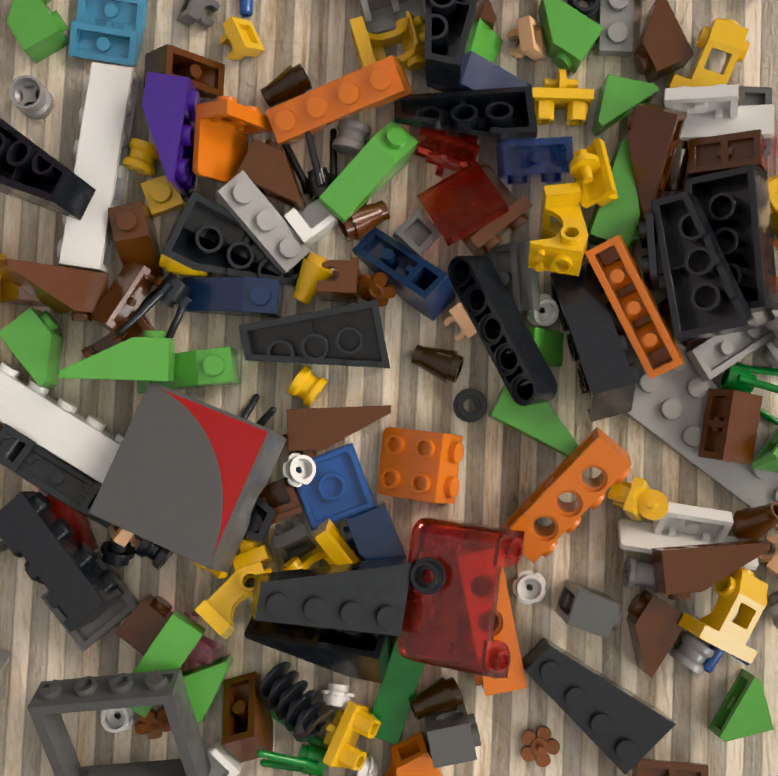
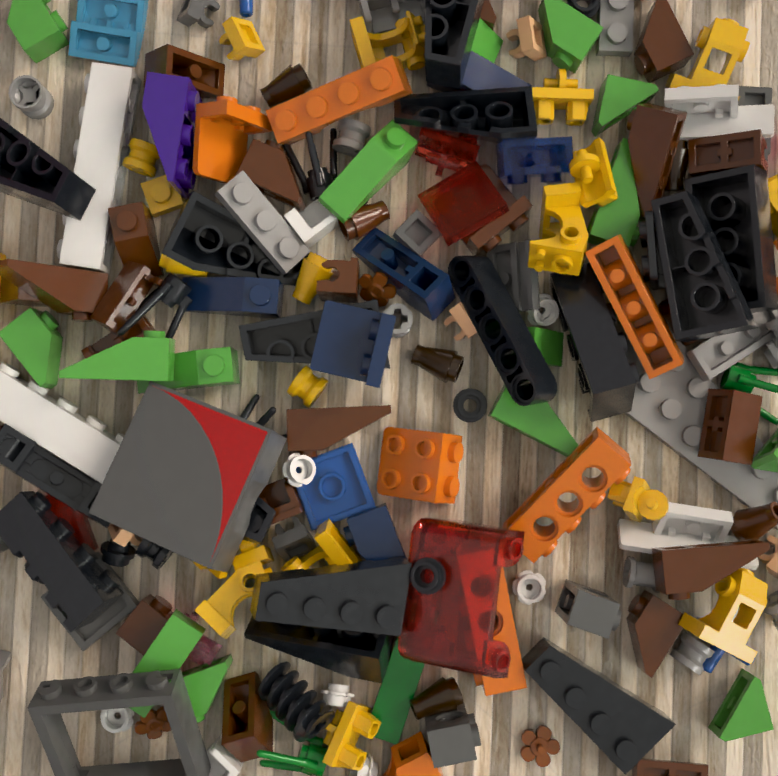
none -> dark blue bracket [310,300,397,388]
none -> light grey bush [383,303,413,338]

